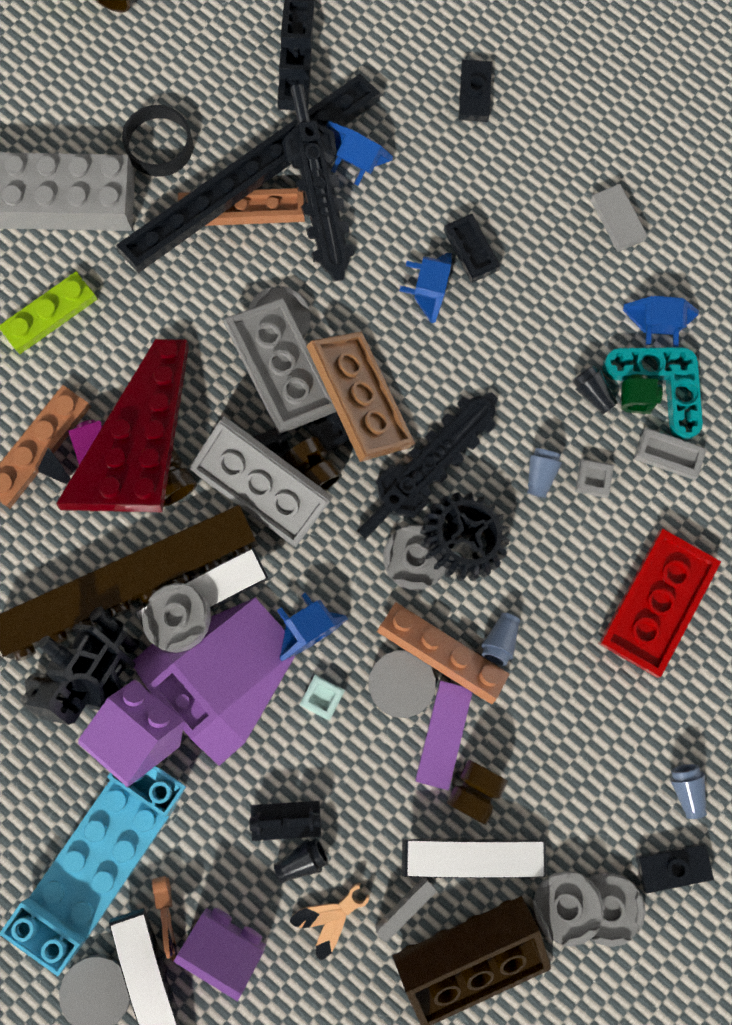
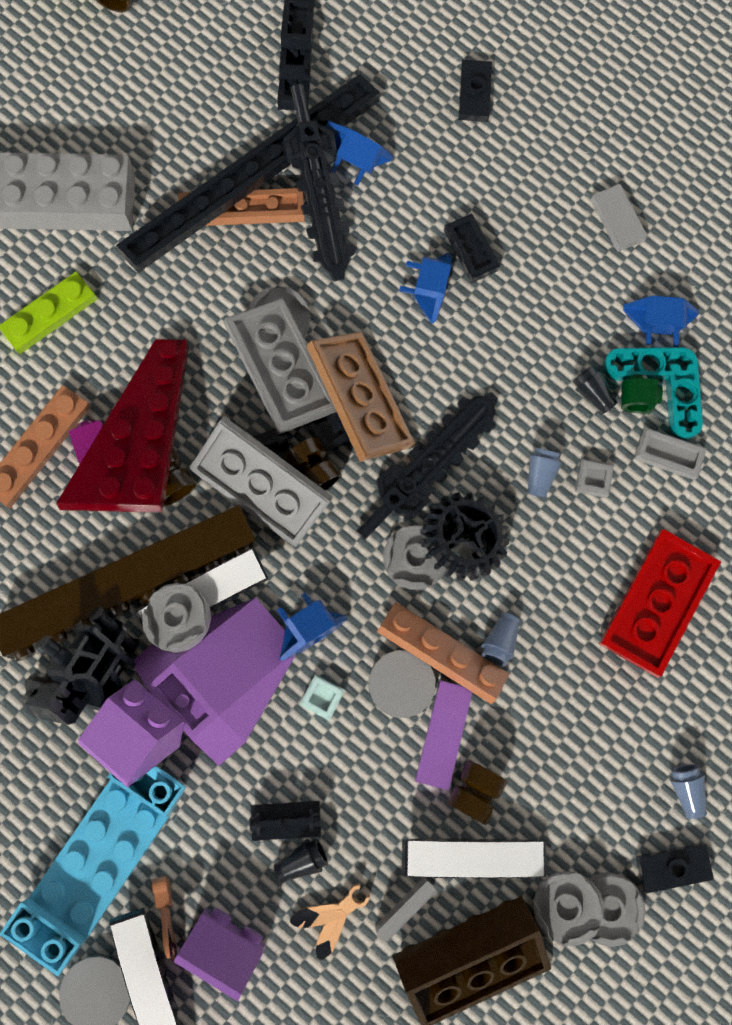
black slope [35,447,71,484] -> none
black tyre [122,105,193,177] -> none

